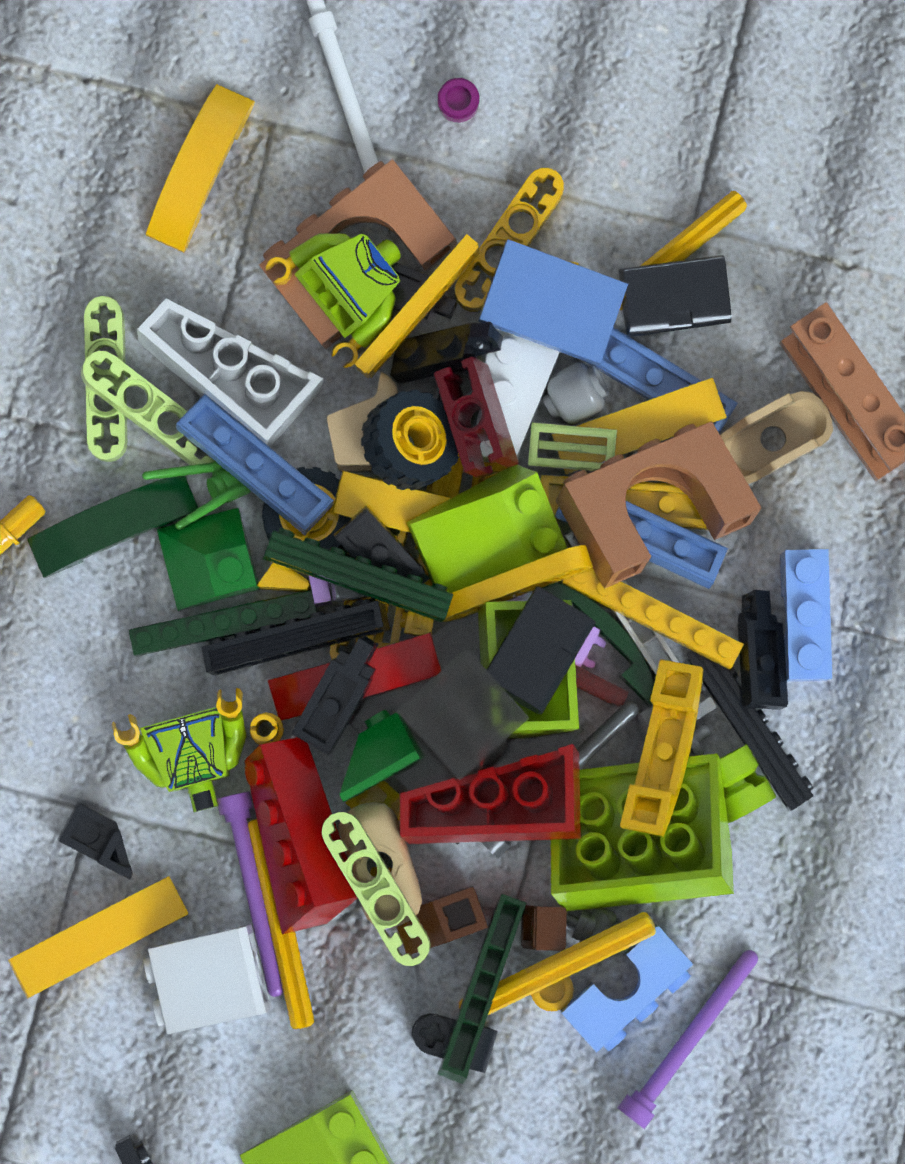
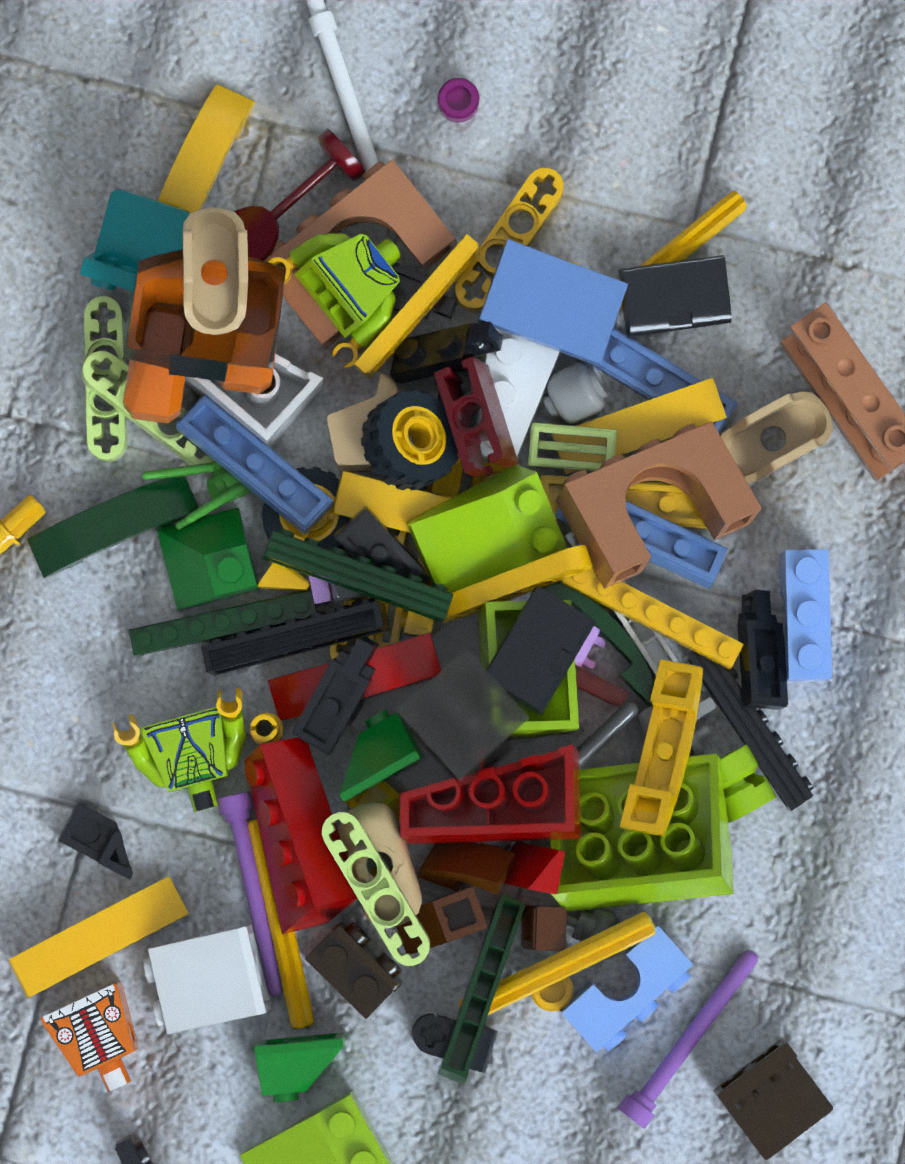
none -> torso [40,981,139,1092]
none -> teal bracket [80,189,190,297]
none -> orange piece [123,250,286,424]
none -> tan piece [182,207,248,335]
none -> dark red piece [234,128,366,261]
none -> green slope [254,1032,347,1102]
none -> dark brown bracket [305,921,403,1019]
none -> reddish brown slope [418,842,515,895]
none -> red slope [504,842,565,894]
none -> dark brown bracket [713,1038,833,1160]

